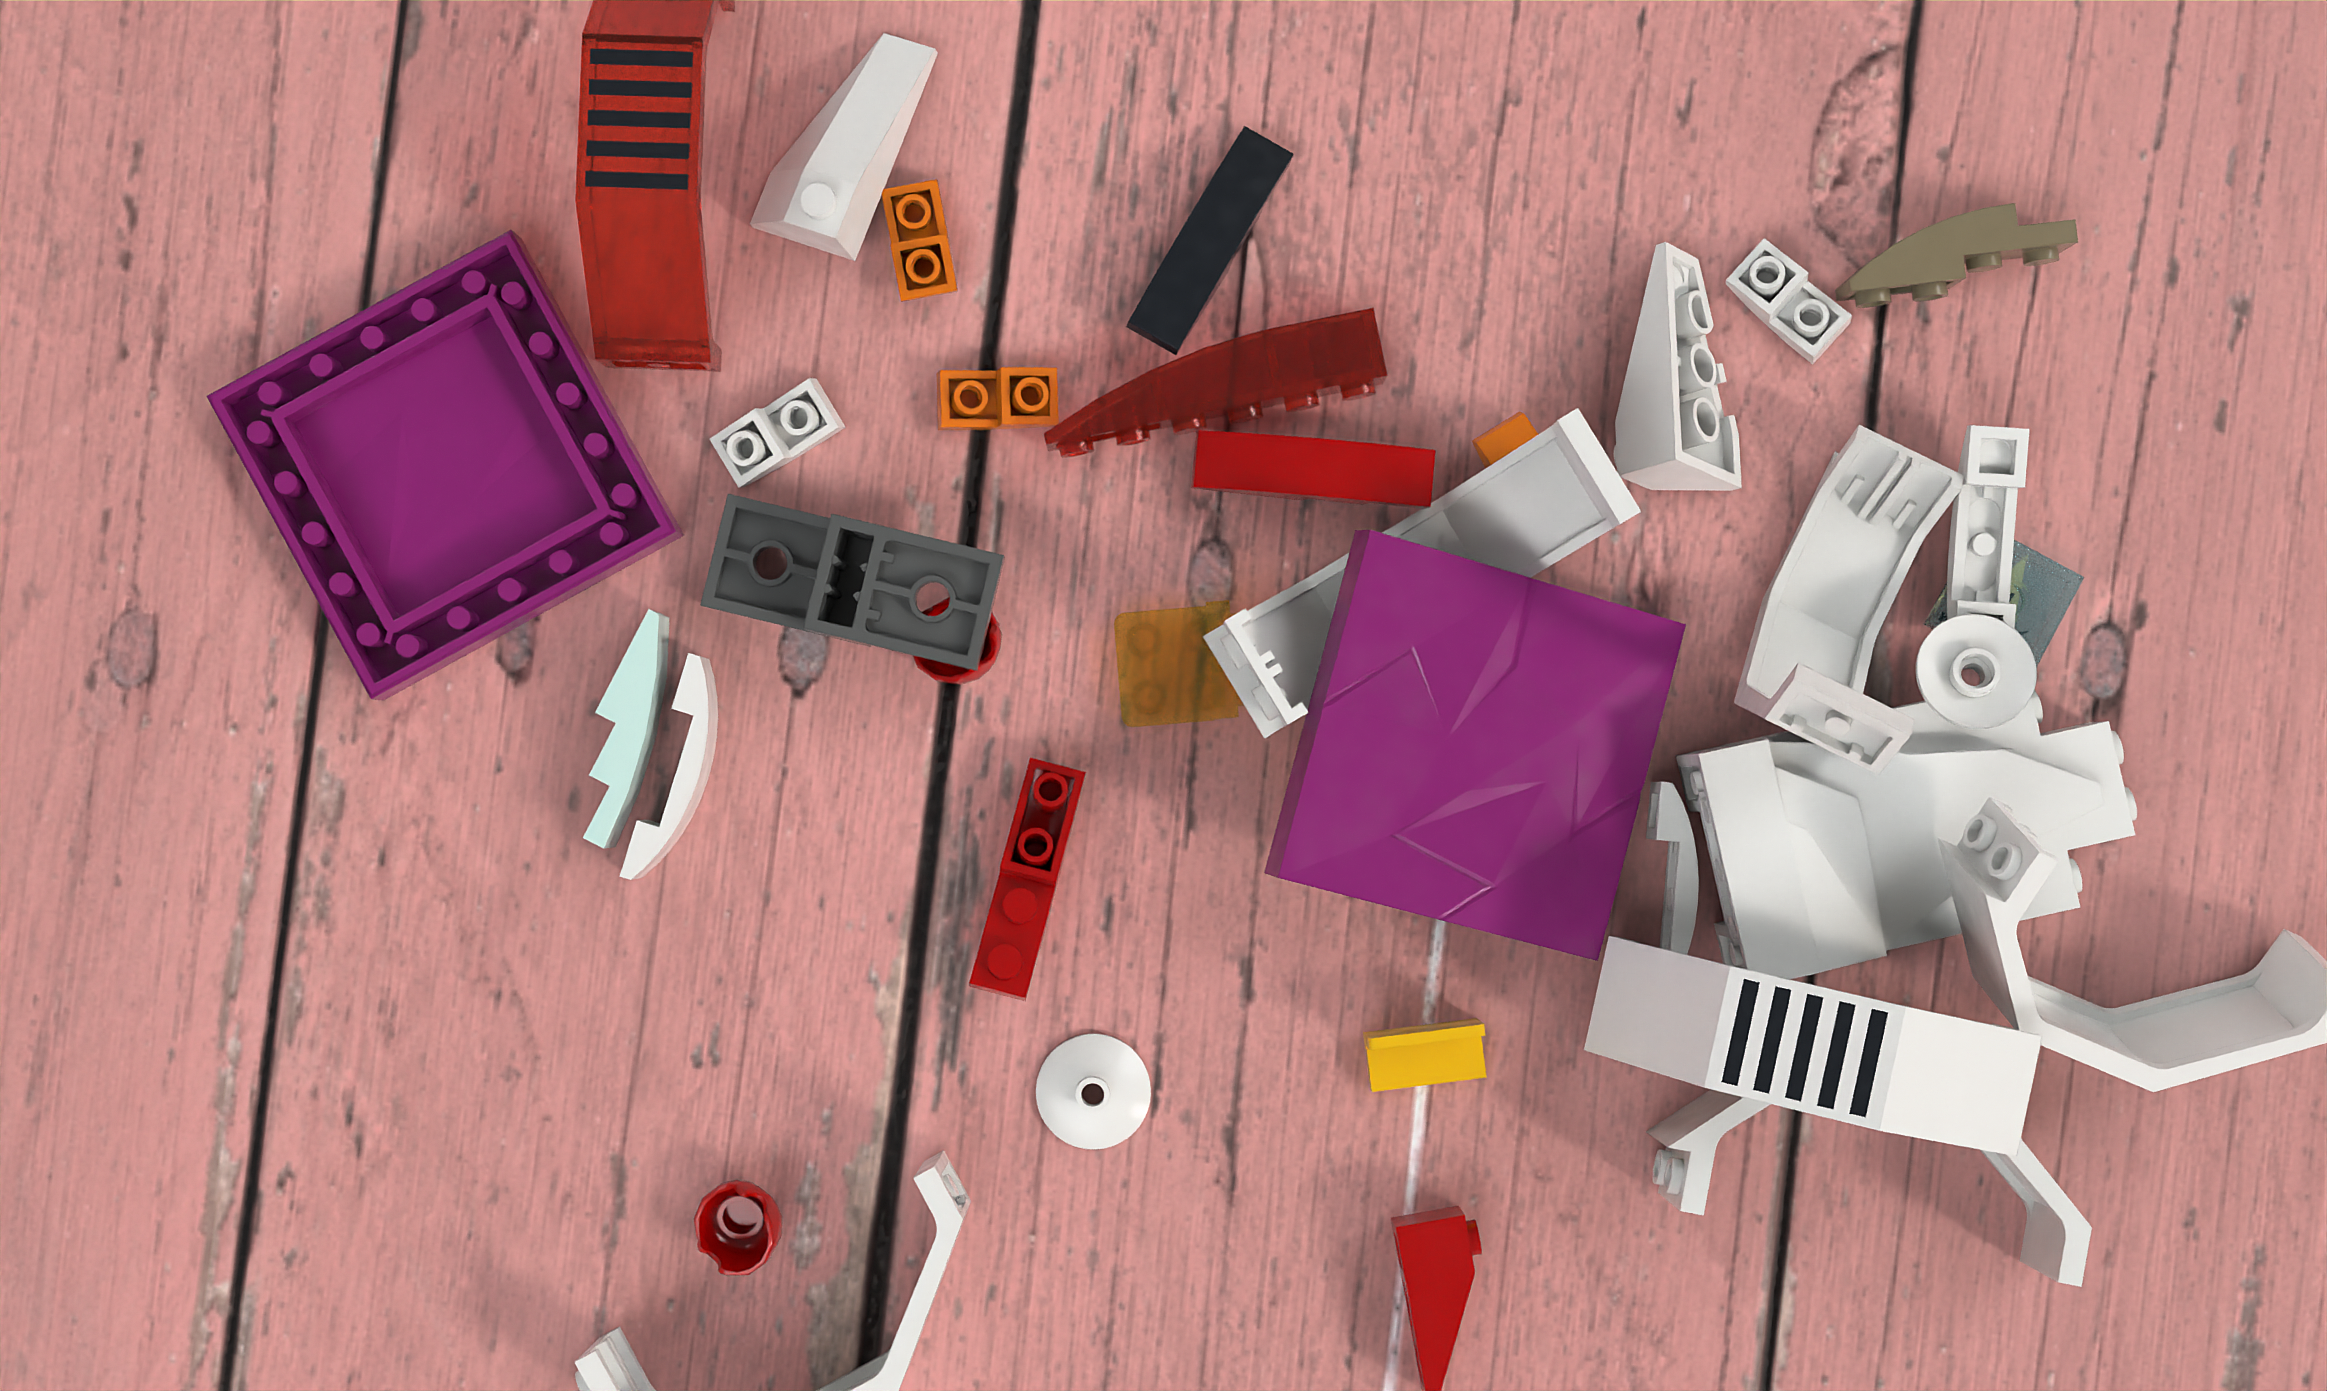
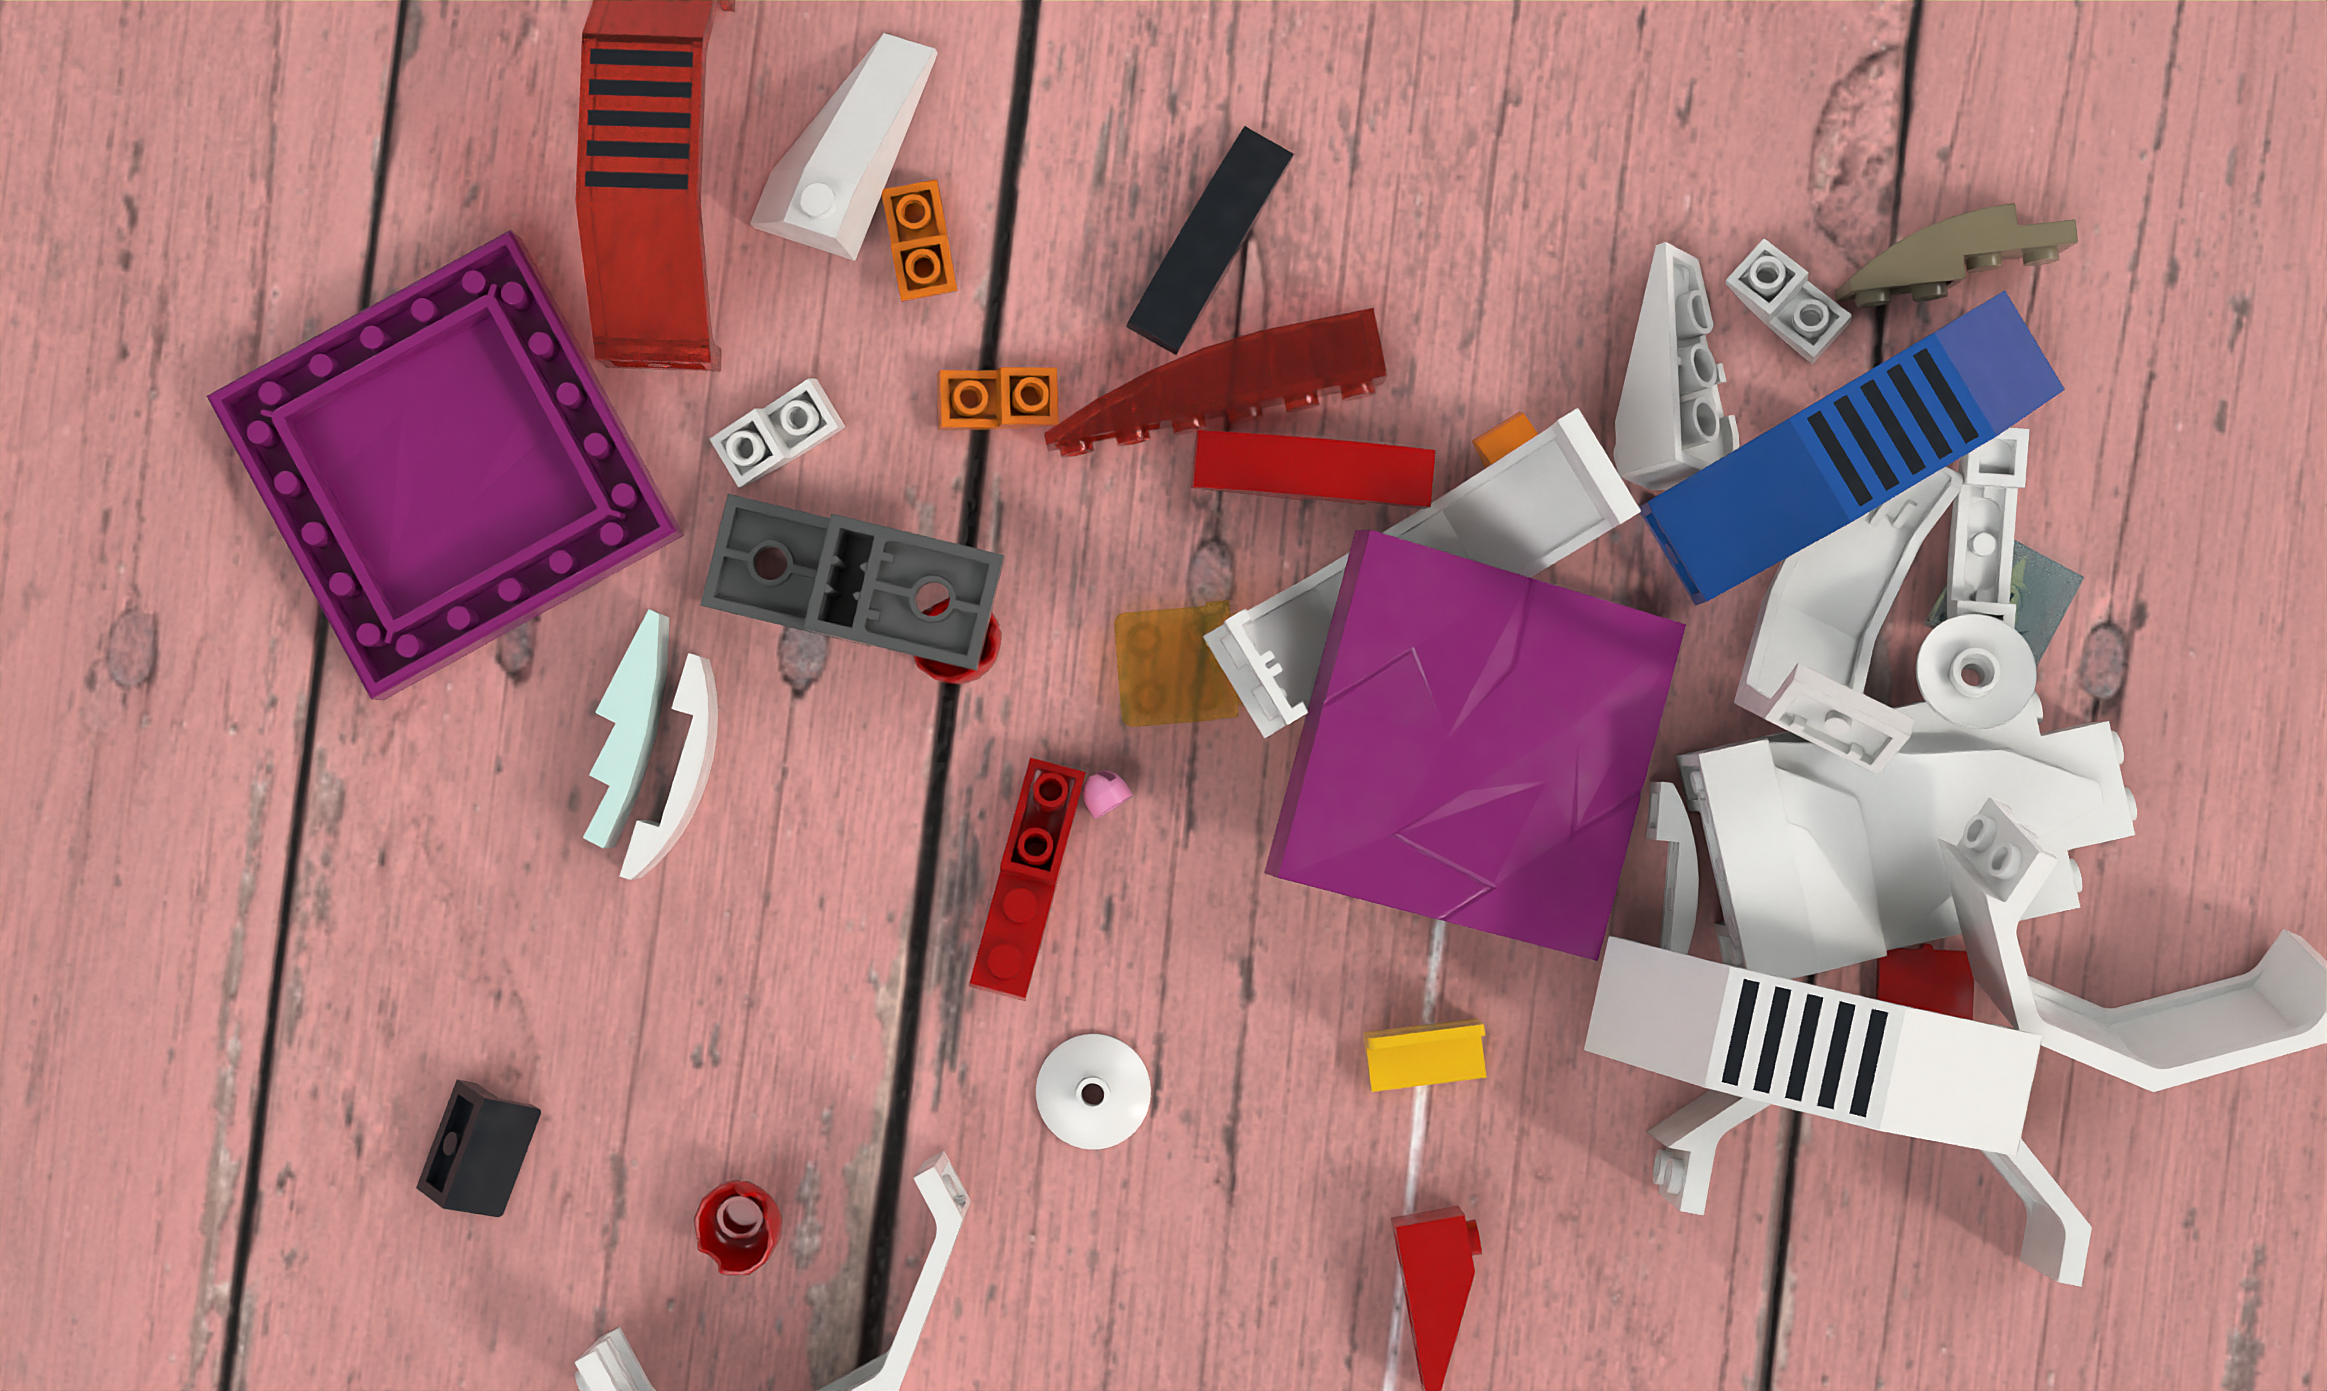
none -> black panel [416,1079,541,1217]
none -> bright pink hinge [1082,770,1133,820]
none -> blue panel [1639,290,2065,606]
none -> red piece [1876,943,1974,1020]

